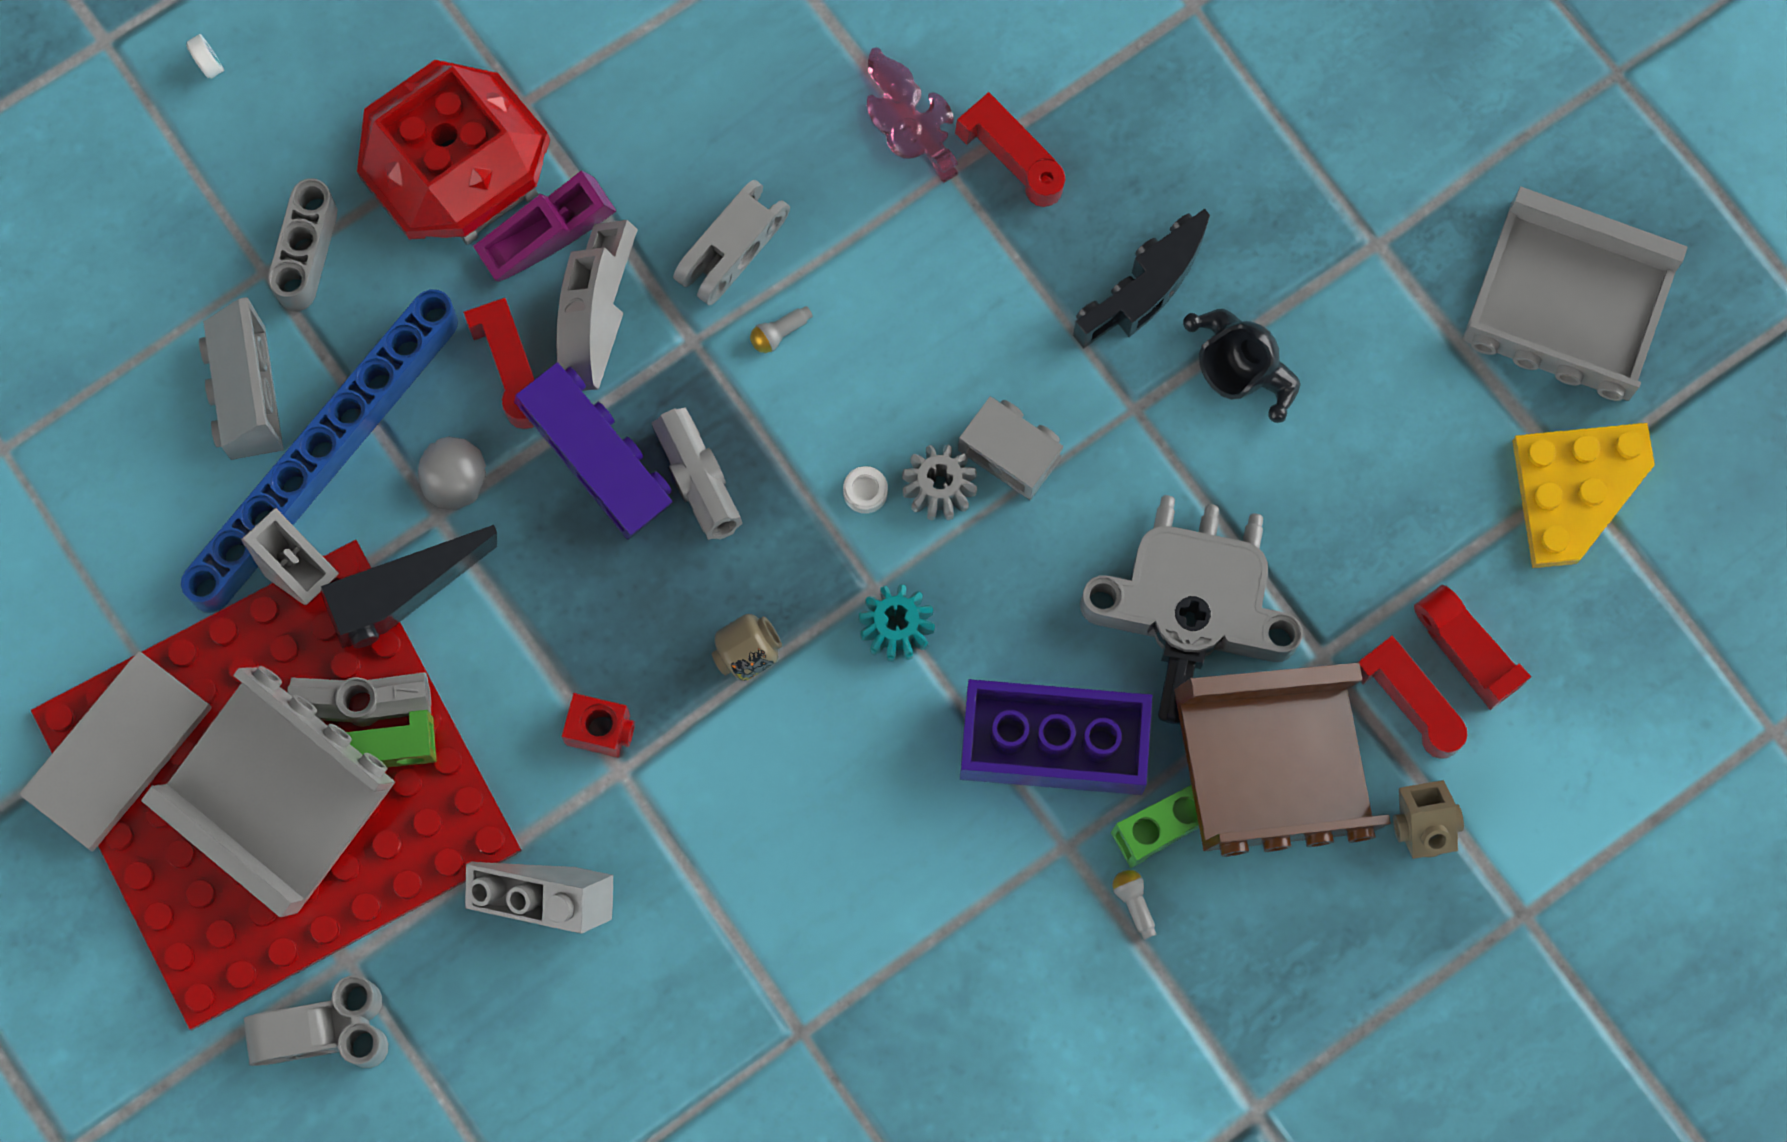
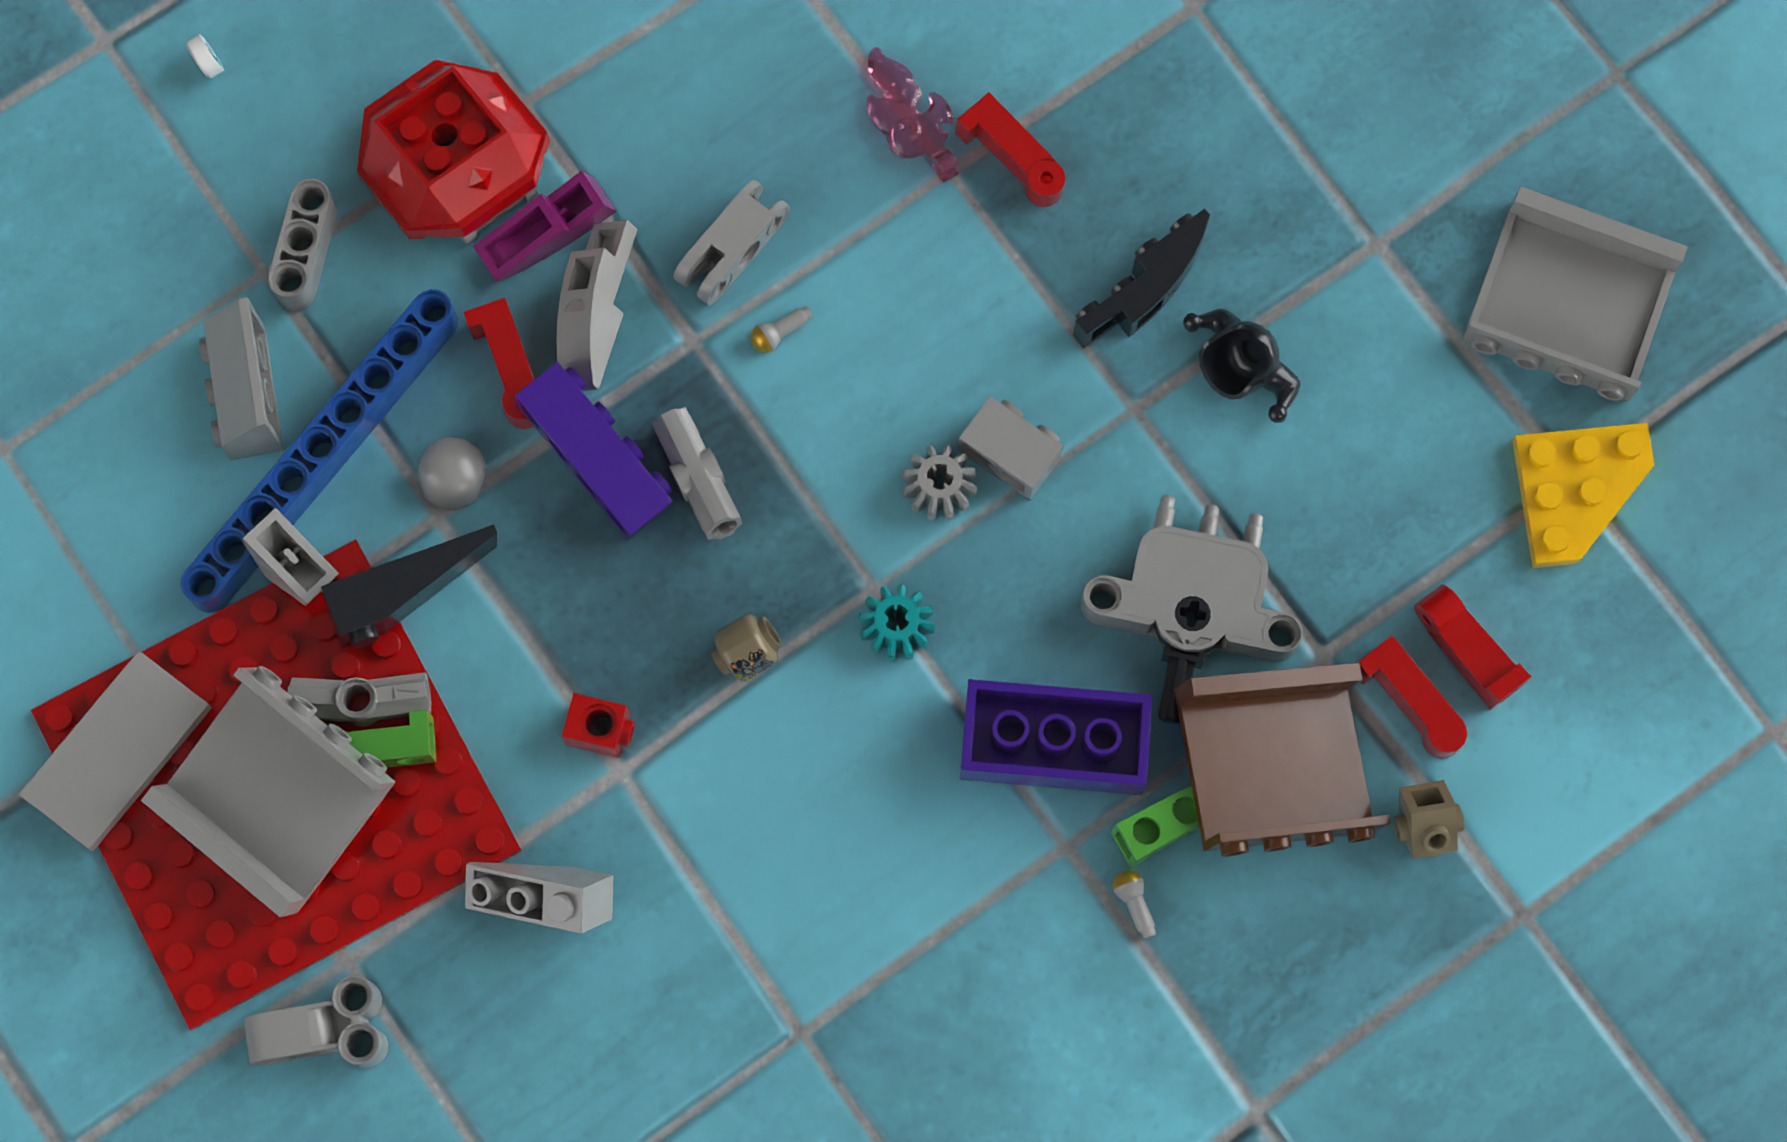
white tile [843,466,888,513] -> none

